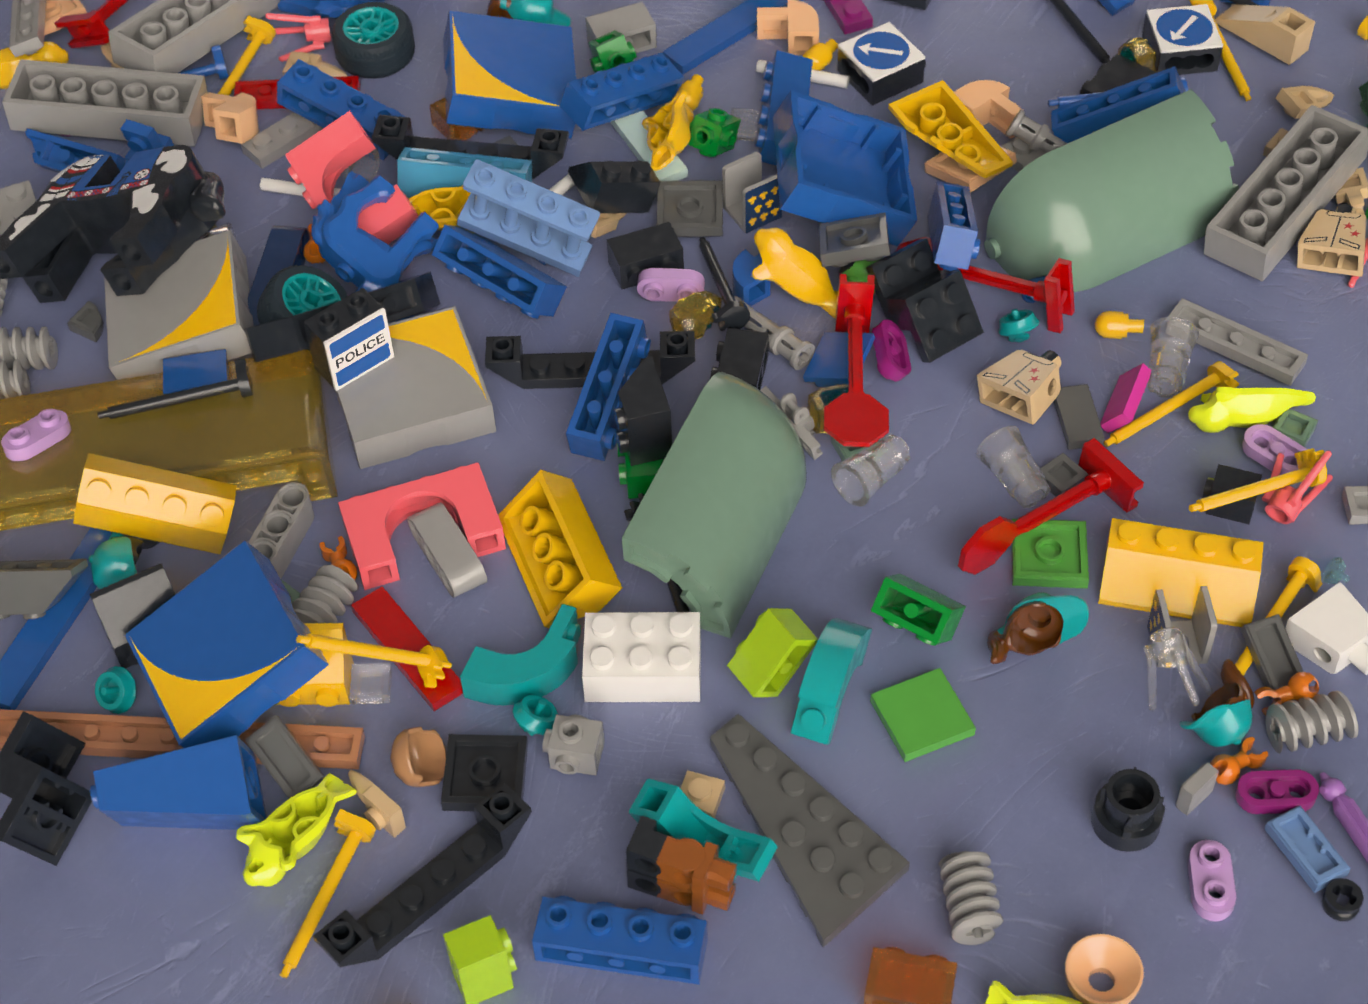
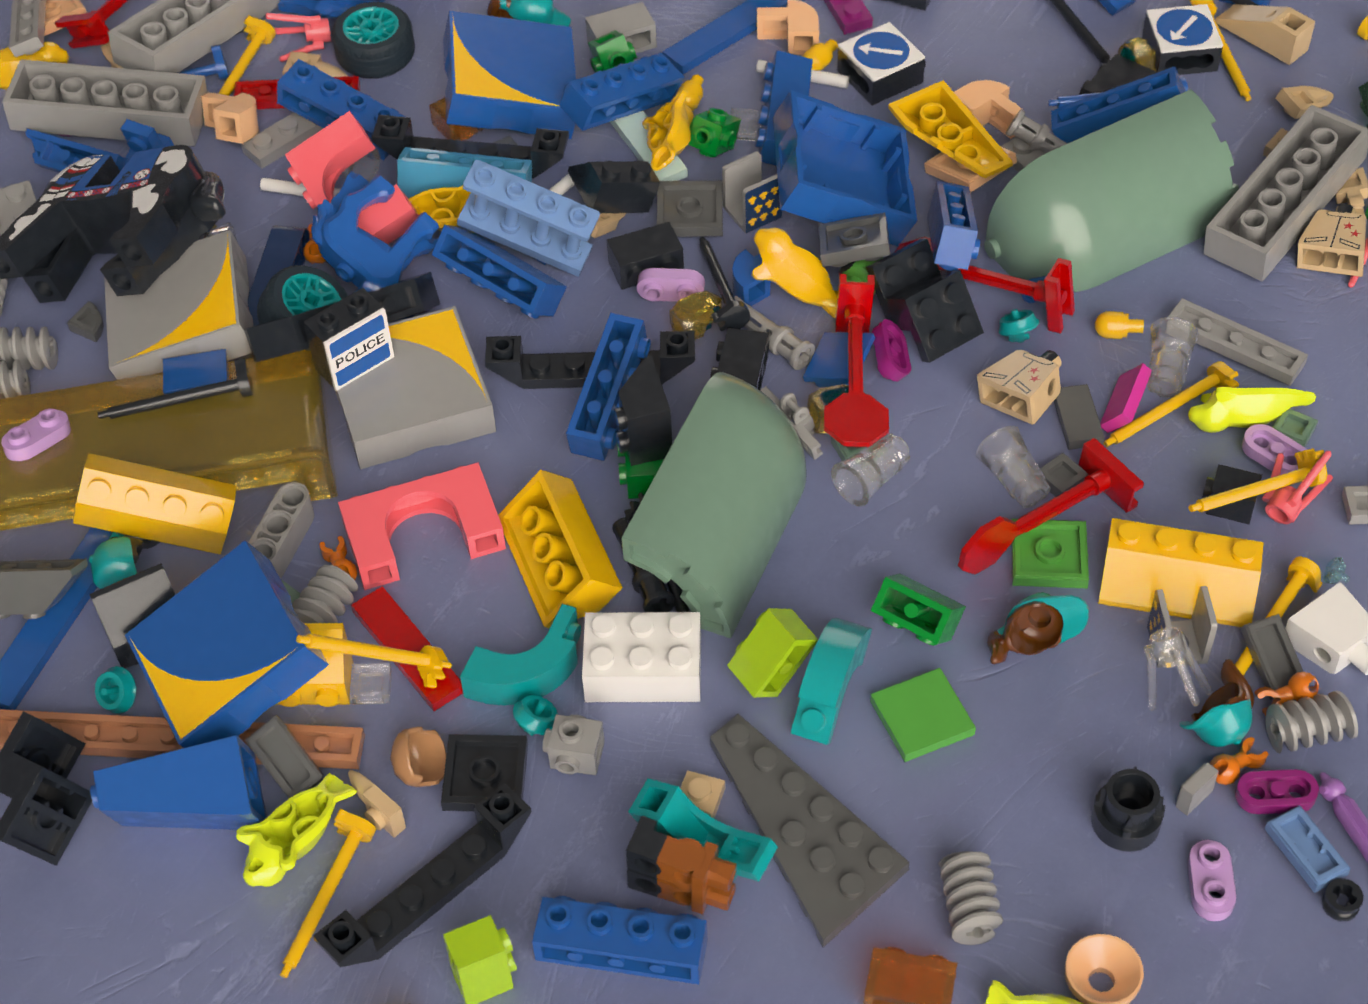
light grey beam [407,502,487,598] -> none
none -> black pin [612,517,676,612]

